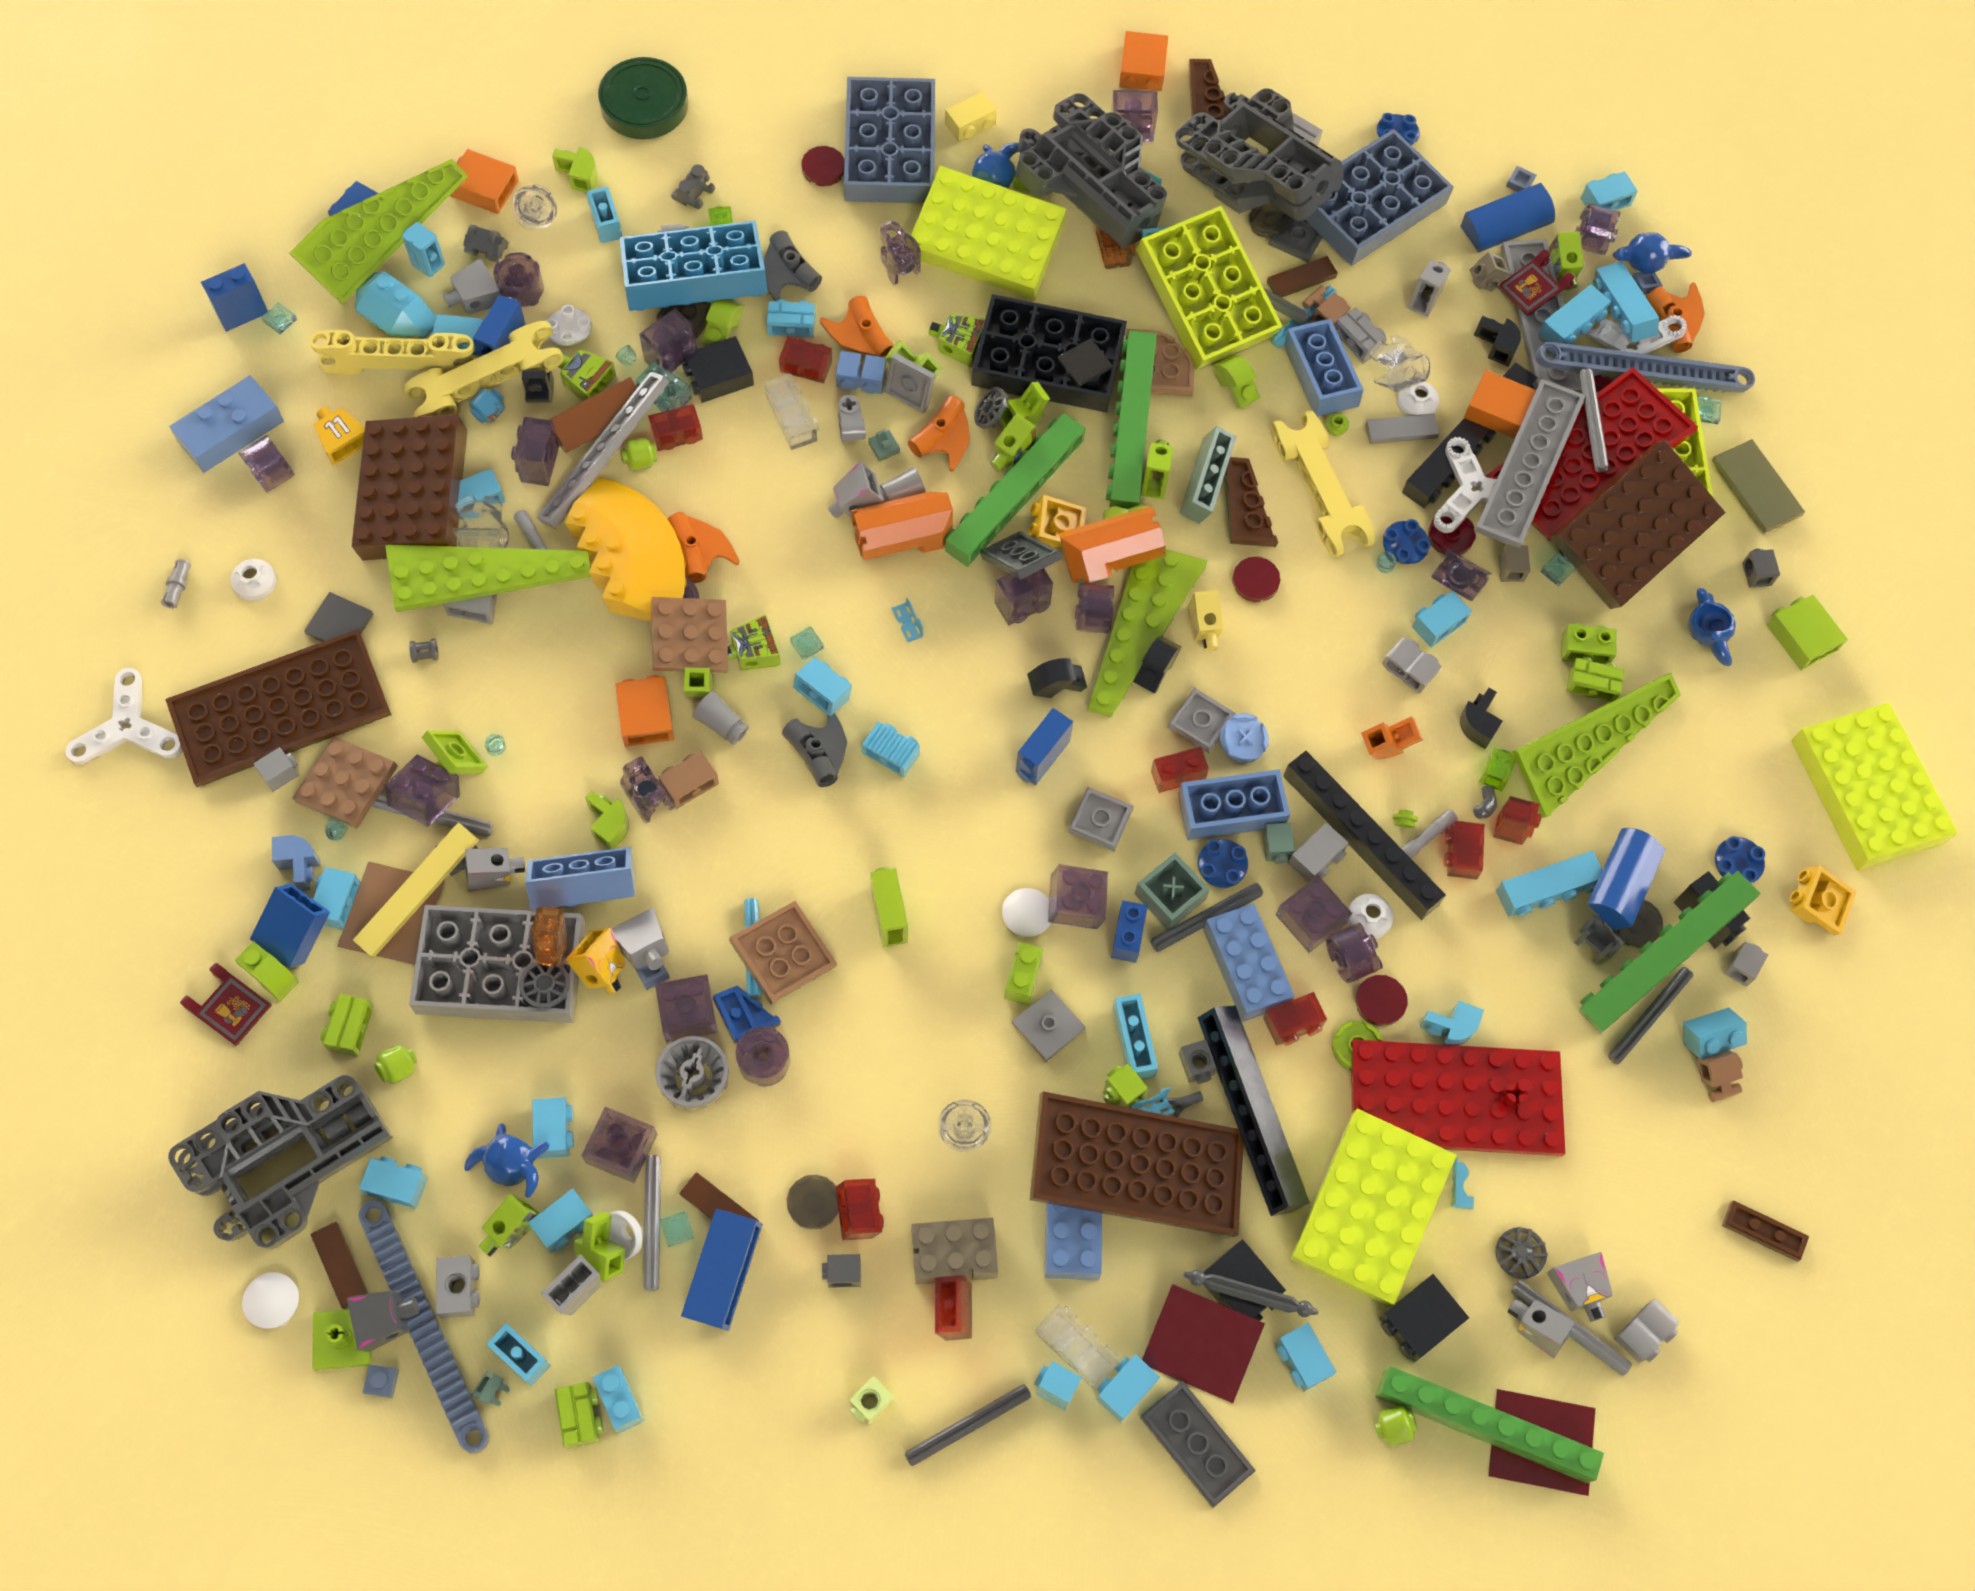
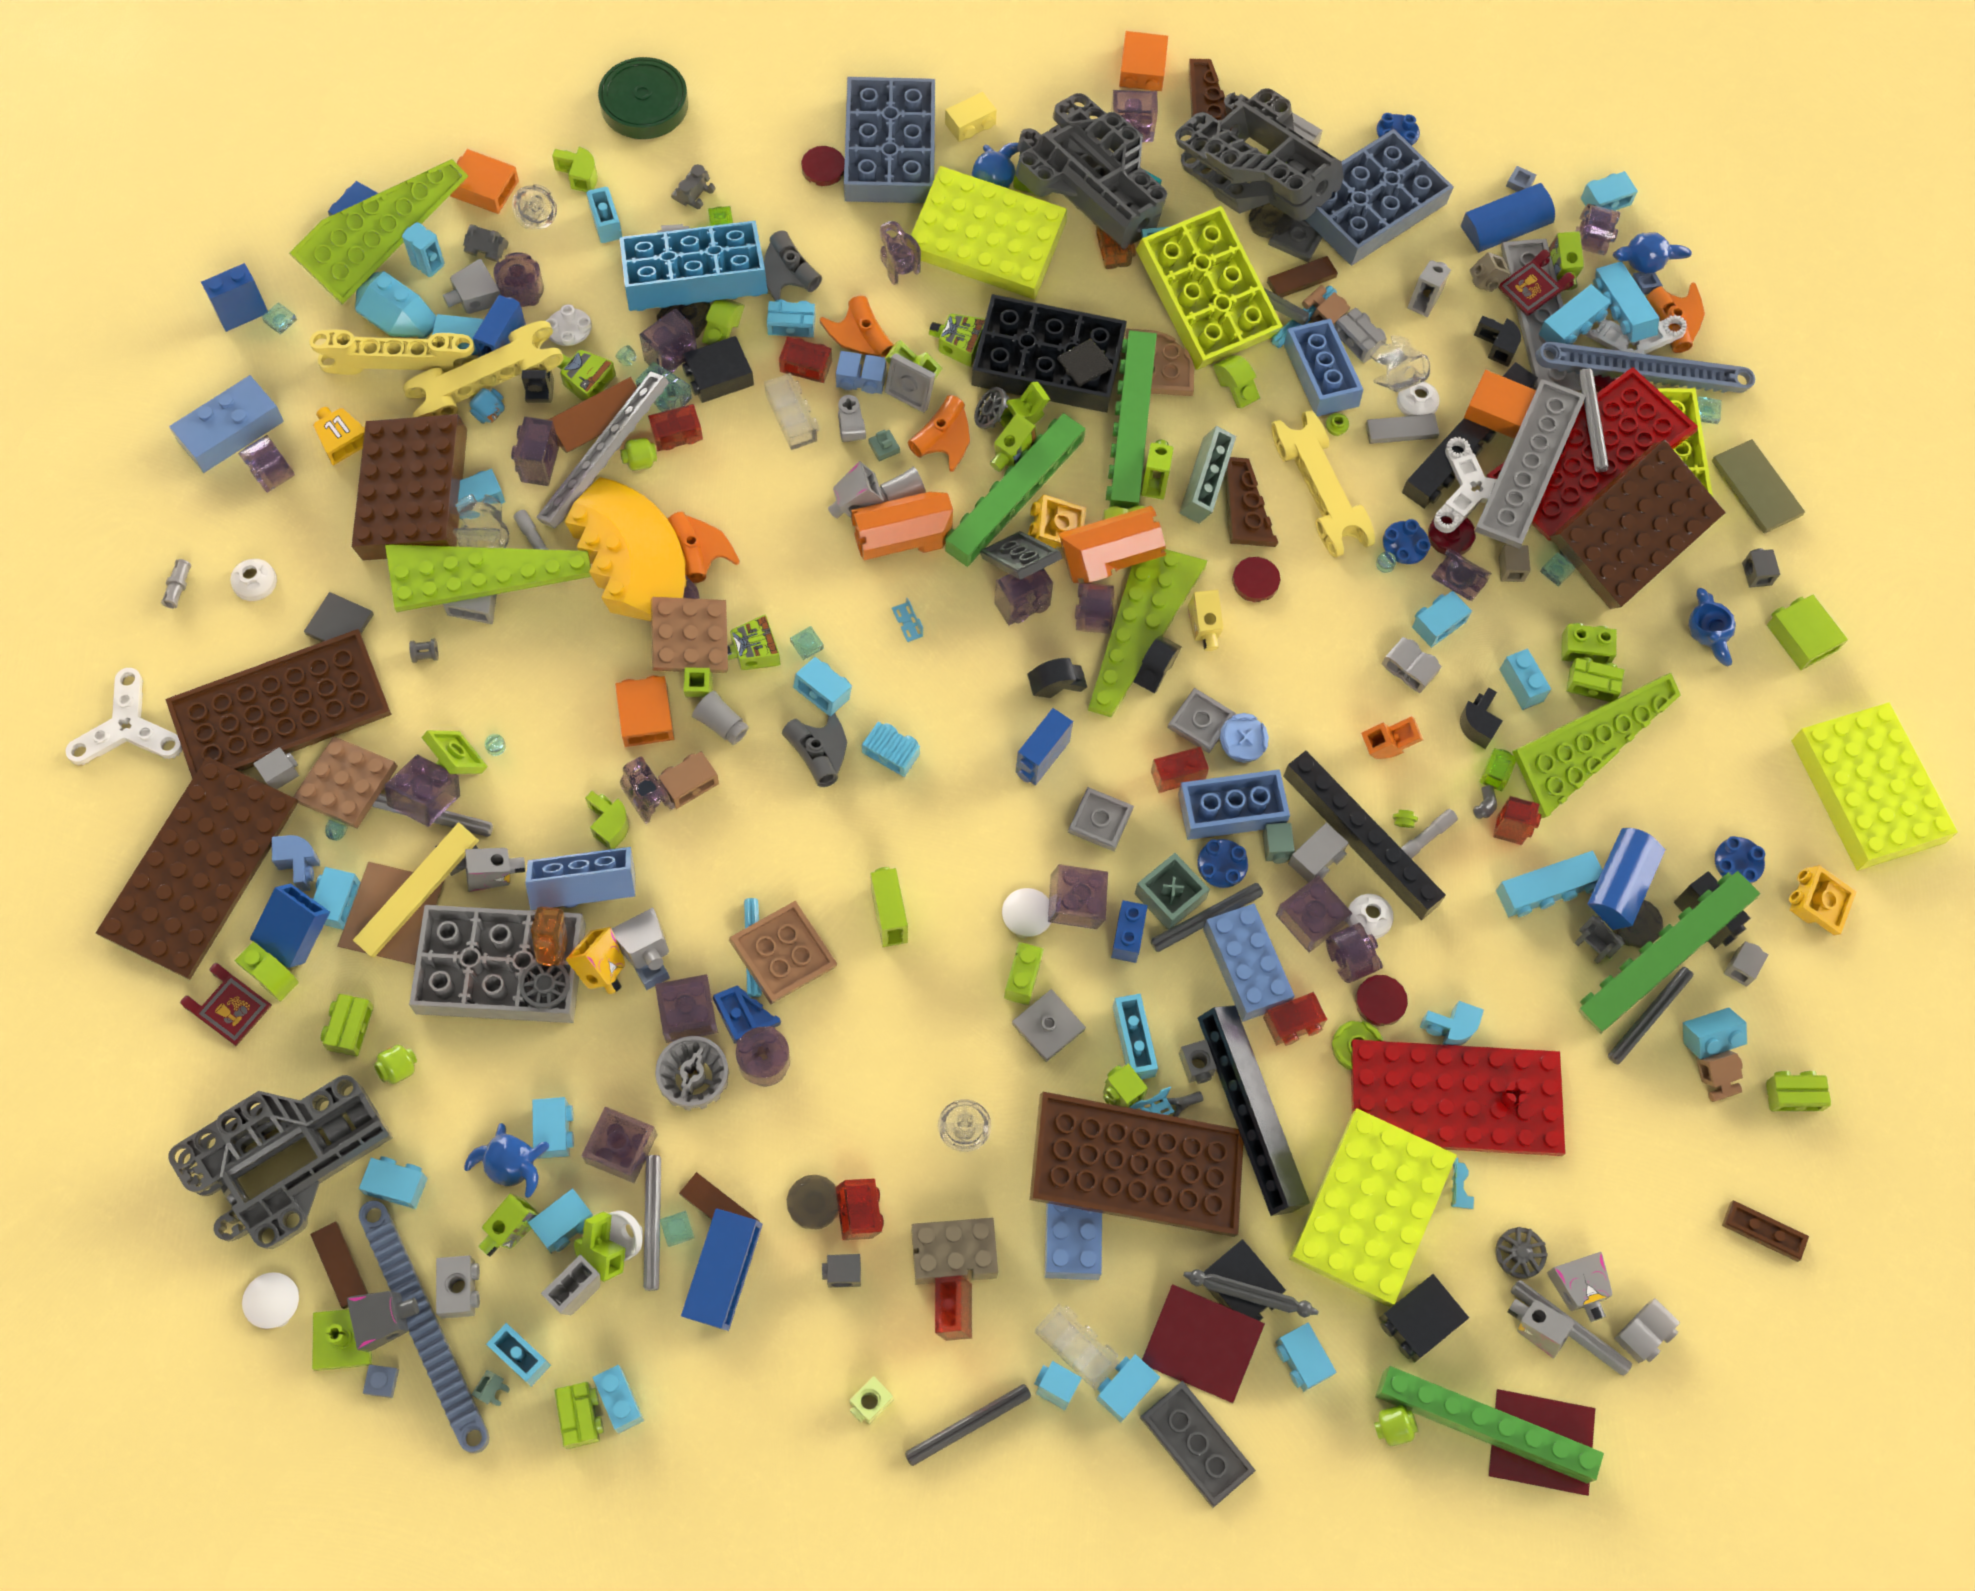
clear red brick [1444,820,1485,880] -> none
none -> reddish brown plate [96,756,299,980]
none -> medium azure brick [1499,649,1551,710]
none -> lime brick [1766,1071,1831,1111]

